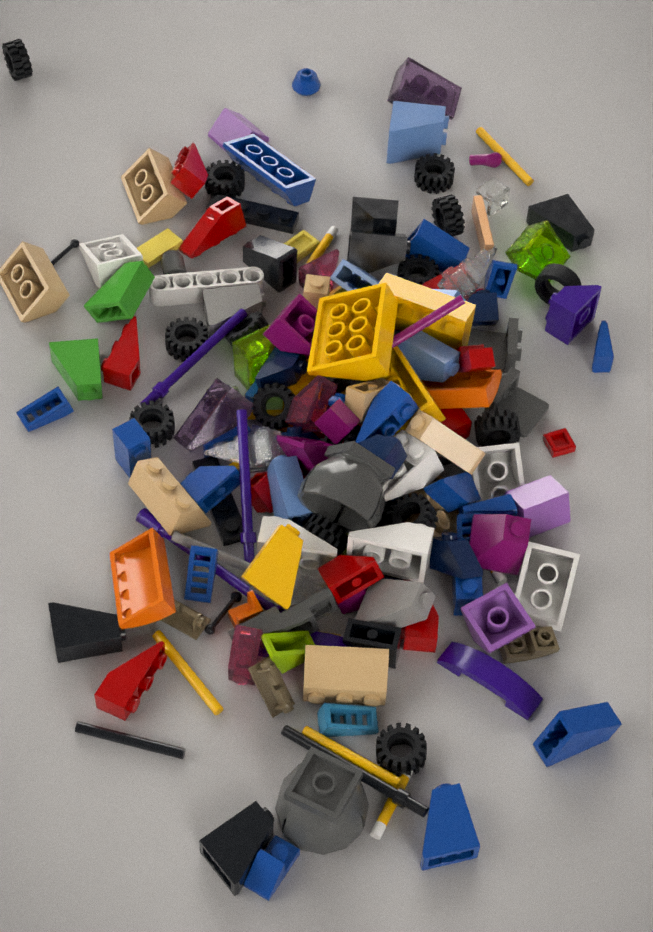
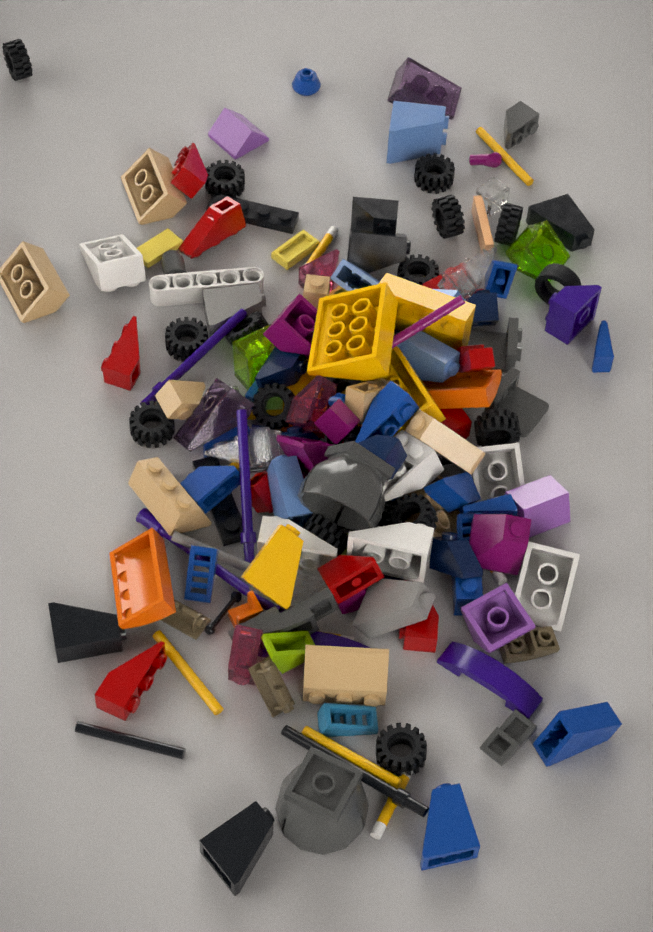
blue slope [16,387,74,432] -> none
bright green slope [49,338,103,401] -> none
black hinge [51,239,79,265] -> none
bright green slope [84,261,155,323] -> none
blue brick [112,418,152,478] -> none
blue slope [222,134,316,207] -> none
black slope [243,235,297,293] -> none
blue slope [244,835,300,901] -> none
black slope [342,618,402,669] -> none
blue slope [405,219,470,273] -> none
red tile [543,428,576,458] -> none
none -> tan slope [155,380,206,420]
none -> dark grey slope [480,709,537,766]
none -> black tyre [494,202,523,247]
none -> dark grey slope [504,101,540,150]

